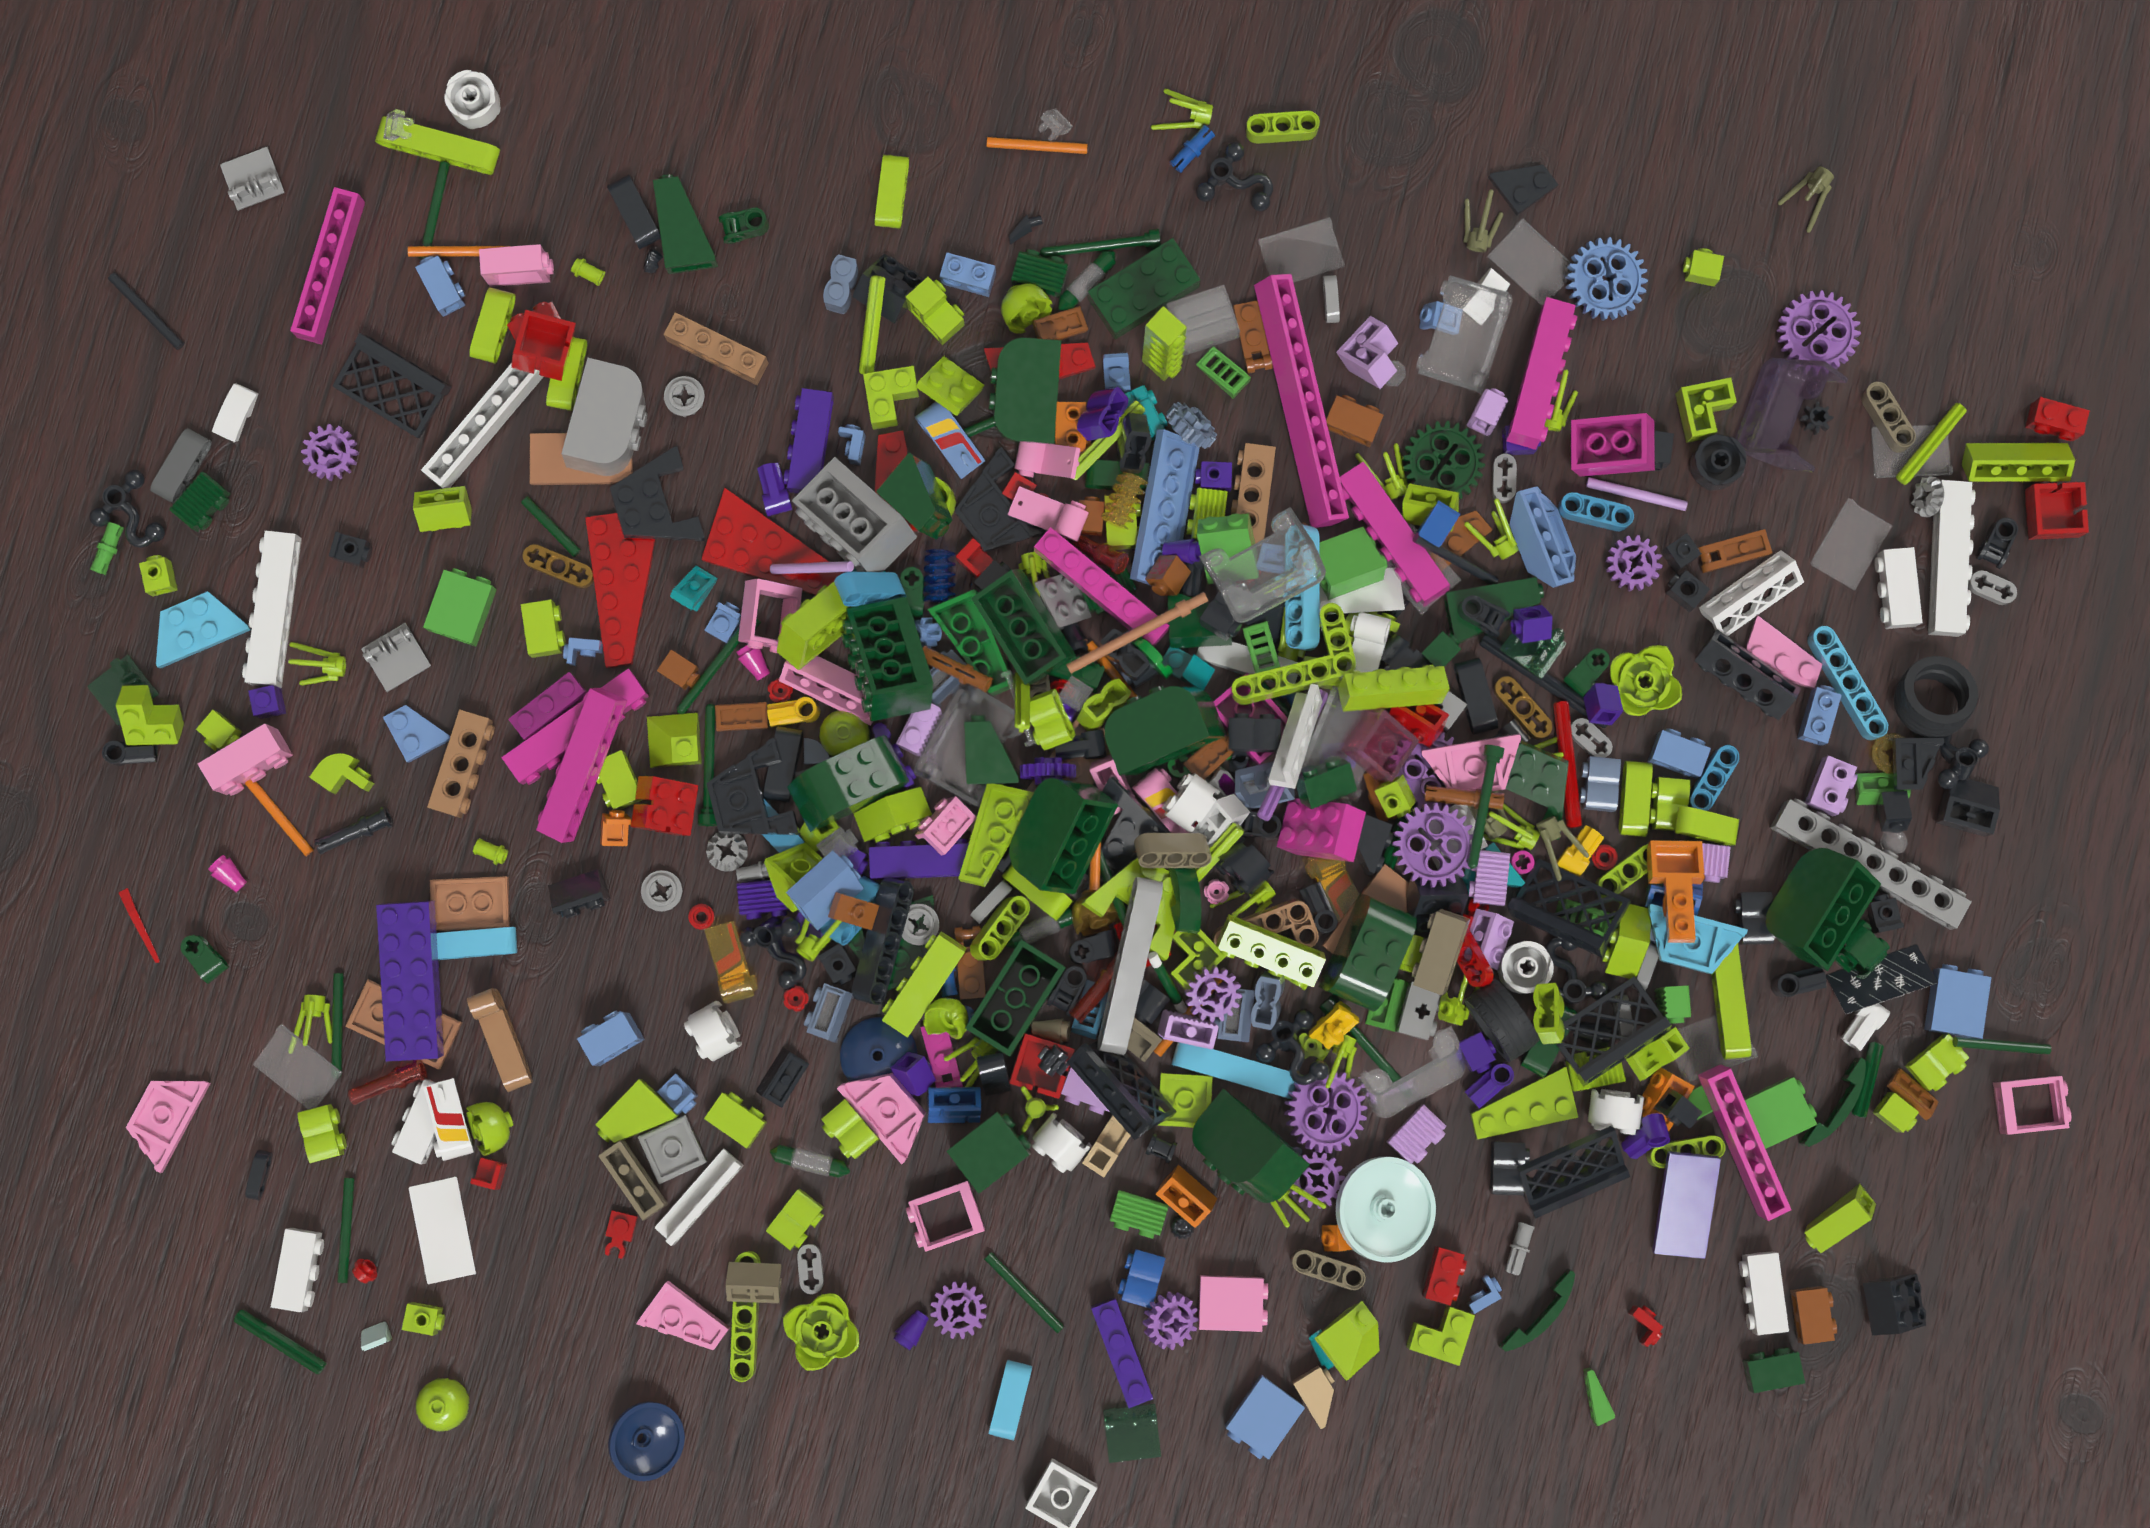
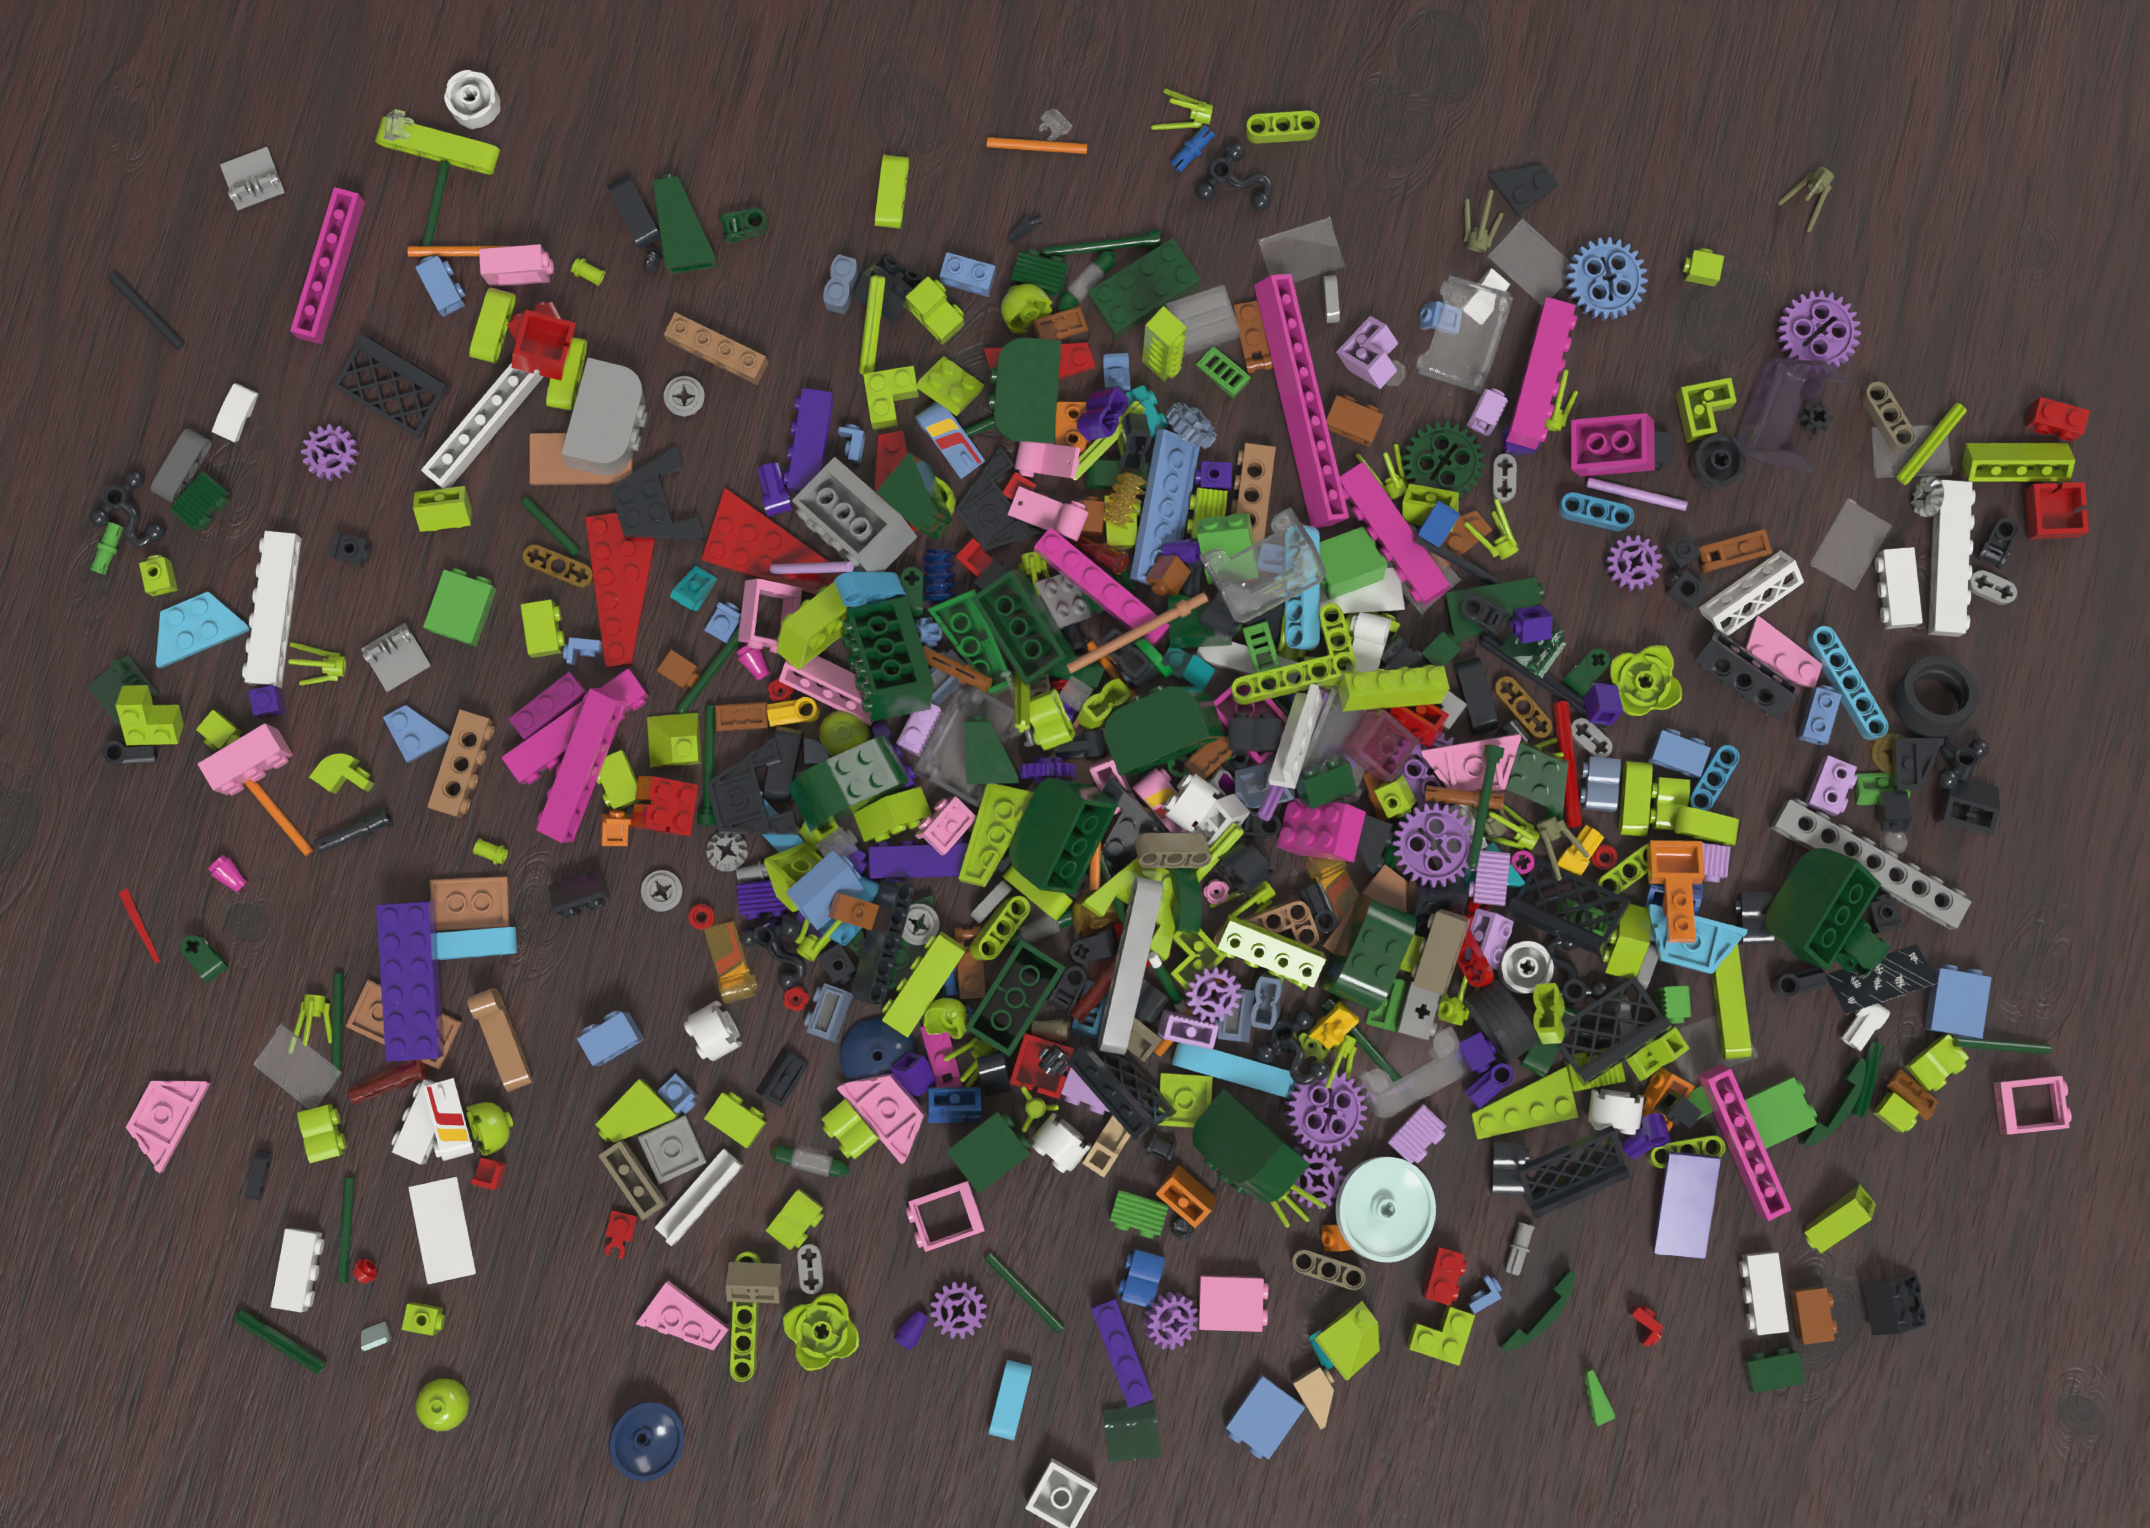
medium blue wedge [1509,486,1576,588] -> none

